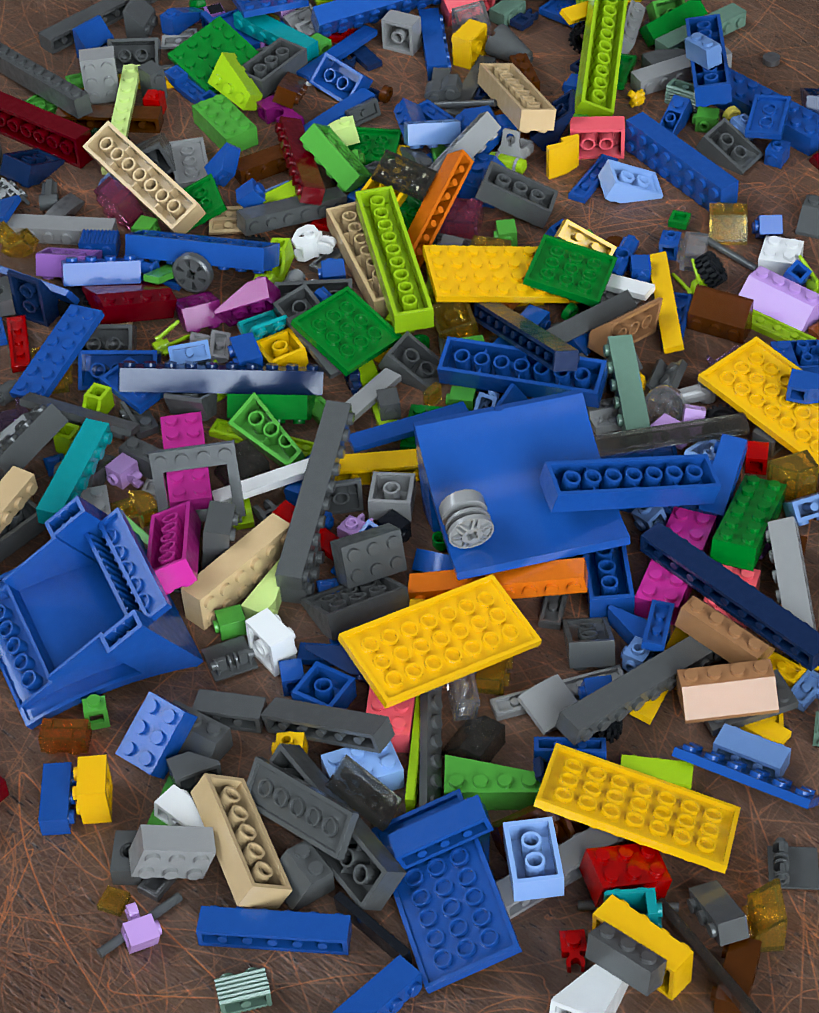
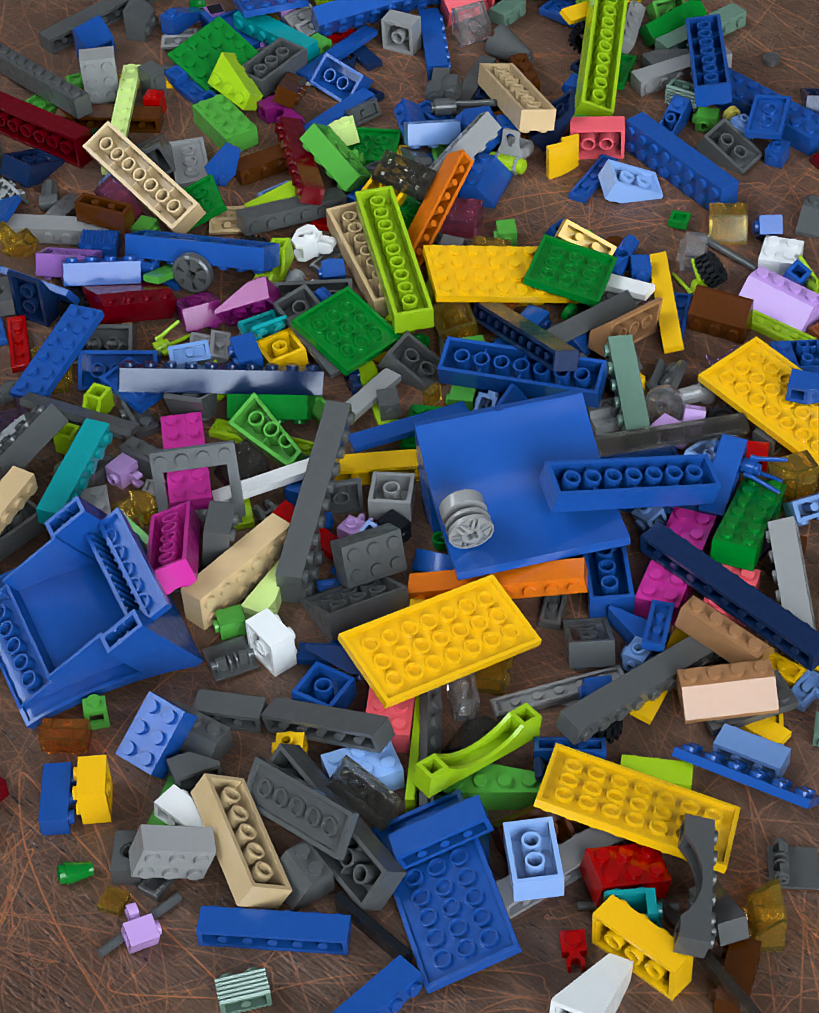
blue tile [43,453,64,477] -> none
dark grey slope [107,37,161,73] -> none
blue brick [235,178,266,208] -> none
blue brick [279,658,304,697] -> none
reddish brown tile [378,85,393,104] -> none
yellow brick [451,19,488,70] -> none
dark grey brick [475,161,559,229] -> none
dark blue plate [510,8,539,31] -> none
light grey slope [517,674,577,735] -> none
dark grey brick [585,921,667,996] -> none
yellow plant [627,89,646,108] -> none
blue brick [658,230,682,261] -> none
medium blue brick [684,32,722,70] -> none
none -> green cone [57,861,94,886]
none -> reddish brown brick [74,192,135,233]
none -> lime arch [413,702,542,798]
none -> dark grey brick [430,97,456,117]
none -> dark grey arch [673,814,718,959]
none -> blue plant [740,454,788,494]

